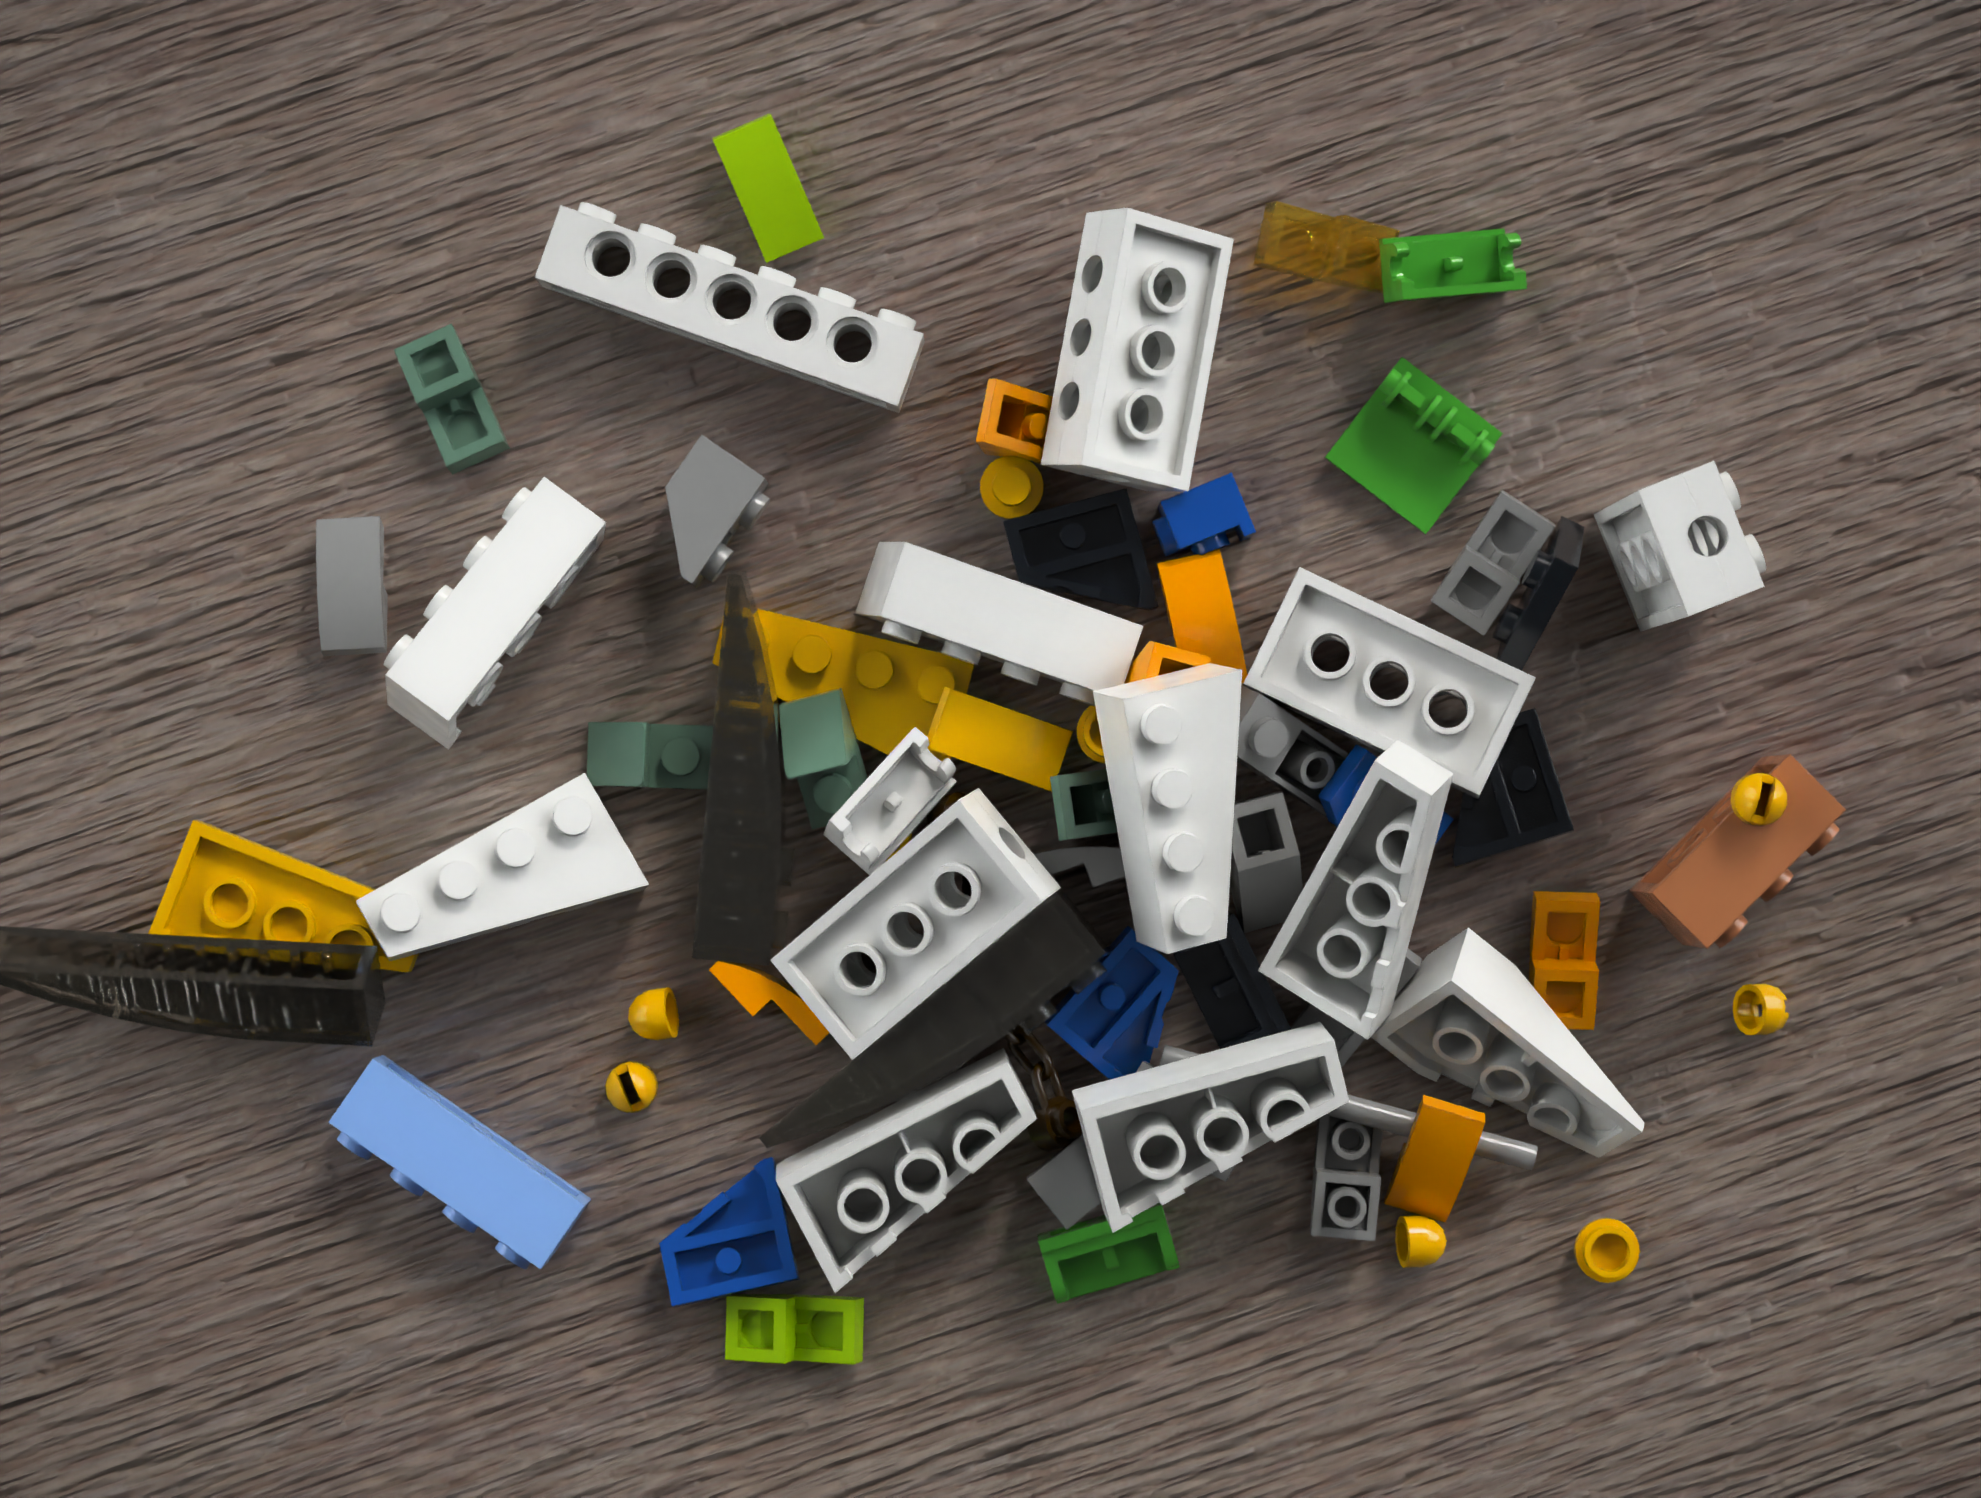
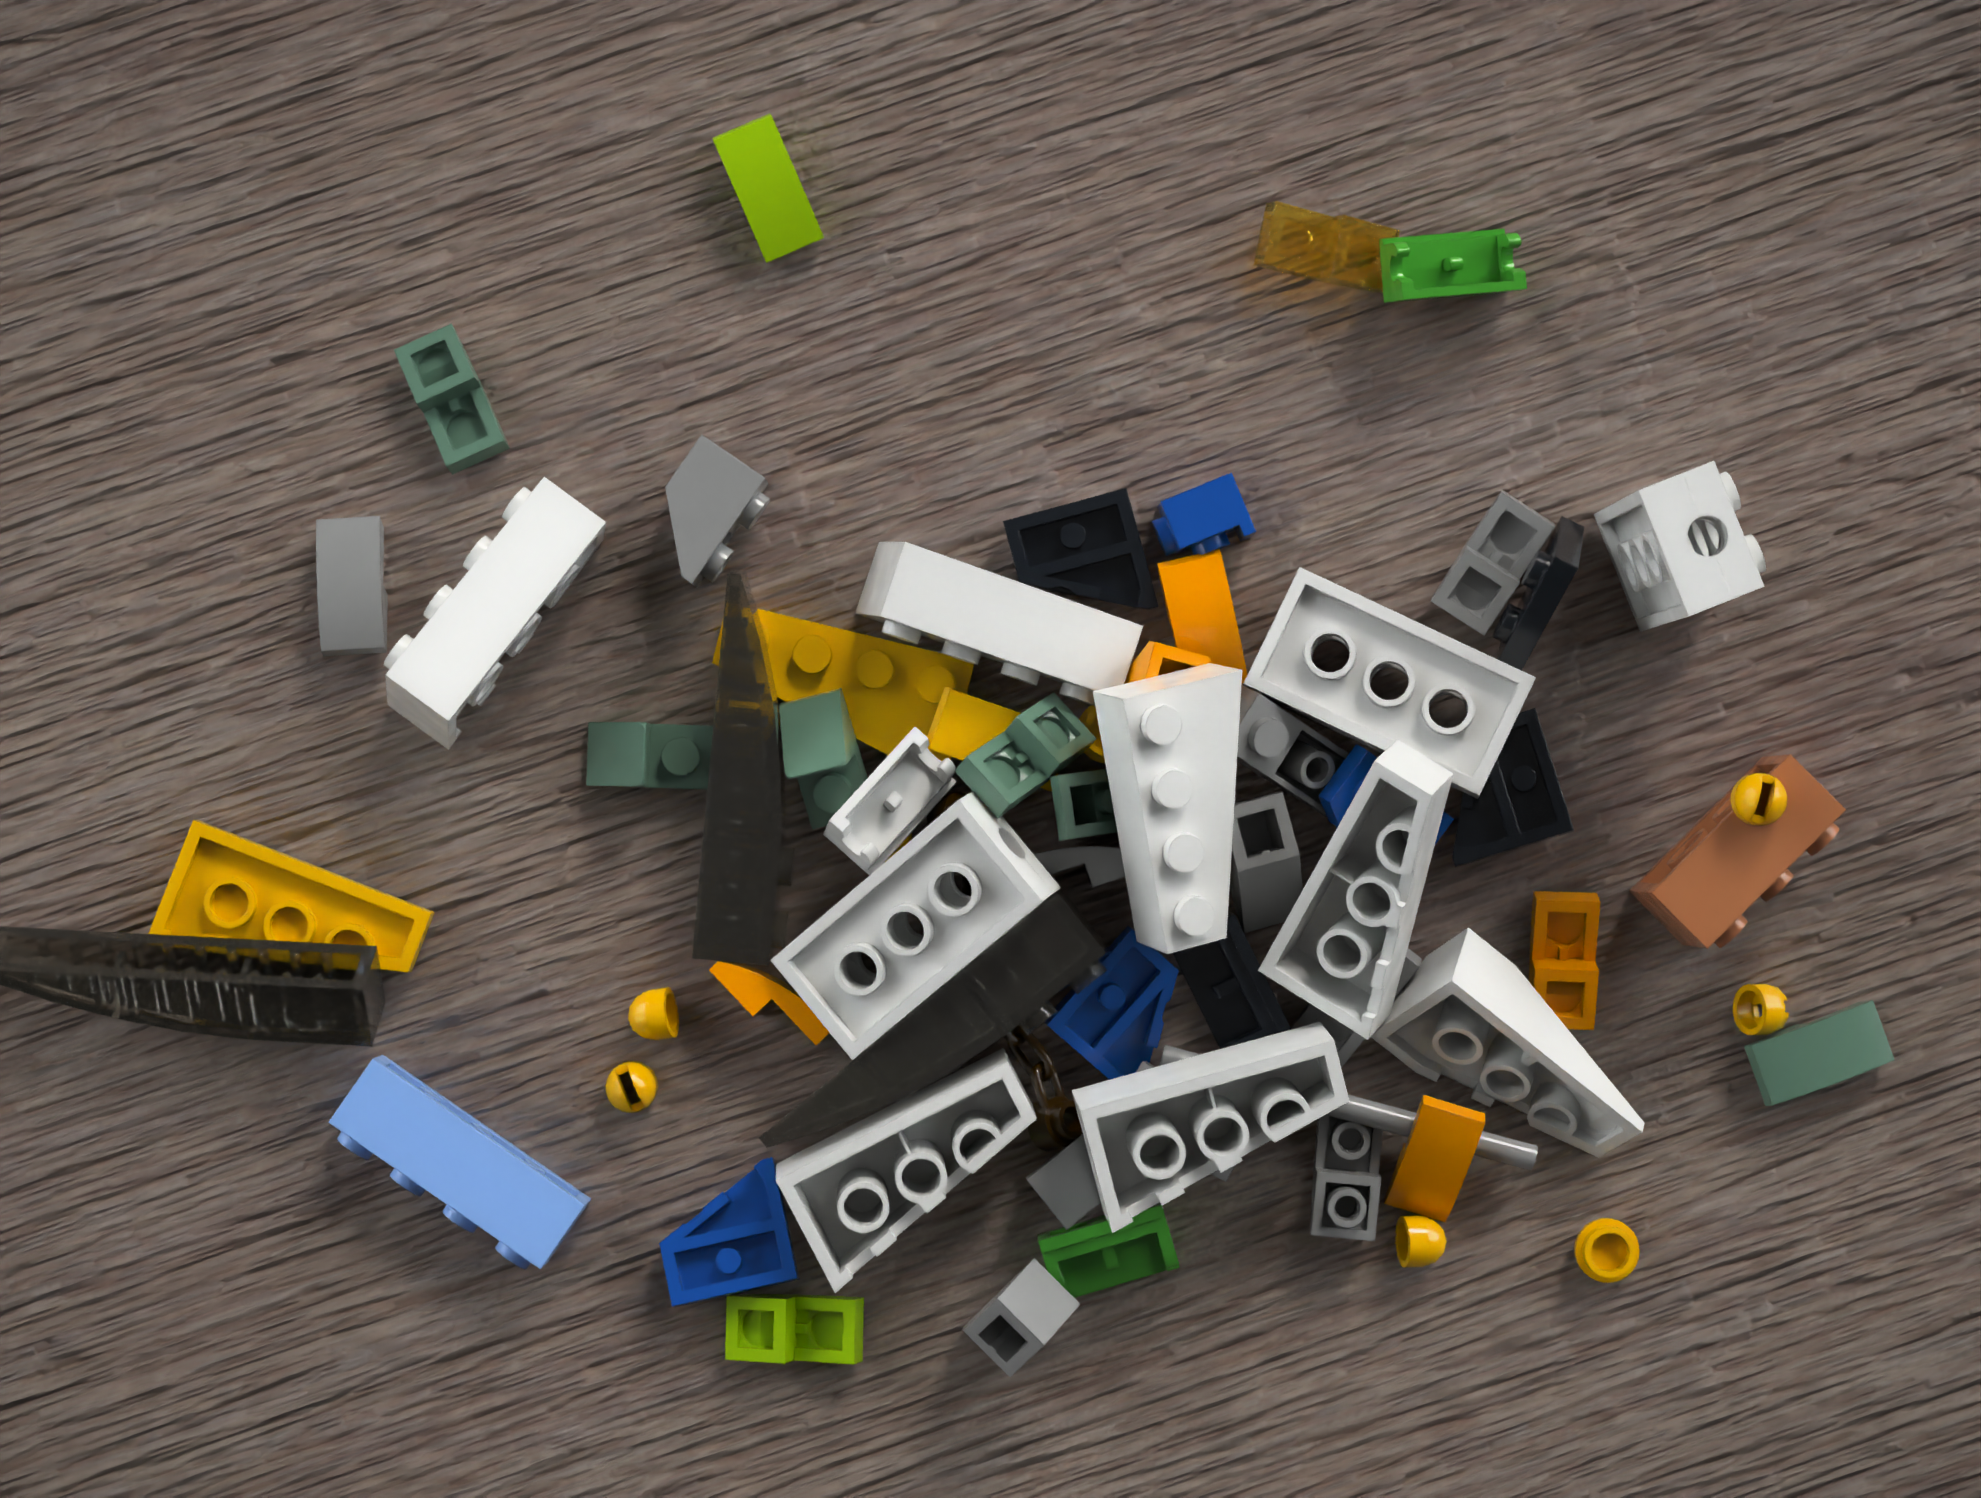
white wedge [356,773,649,962] -> none
white brick [535,202,925,413] -> none
light orange slope [976,378,1068,472] -> none
yellow plate [980,456,1043,519] -> none
white brick [1041,208,1234,491] -> none
bright green hinge [1325,357,1503,535] -> none
none -> sand green slope [955,692,1097,818]
none -> light grey slope [962,1258,1080,1377]
none -> sand green slope [1744,1000,1895,1106]

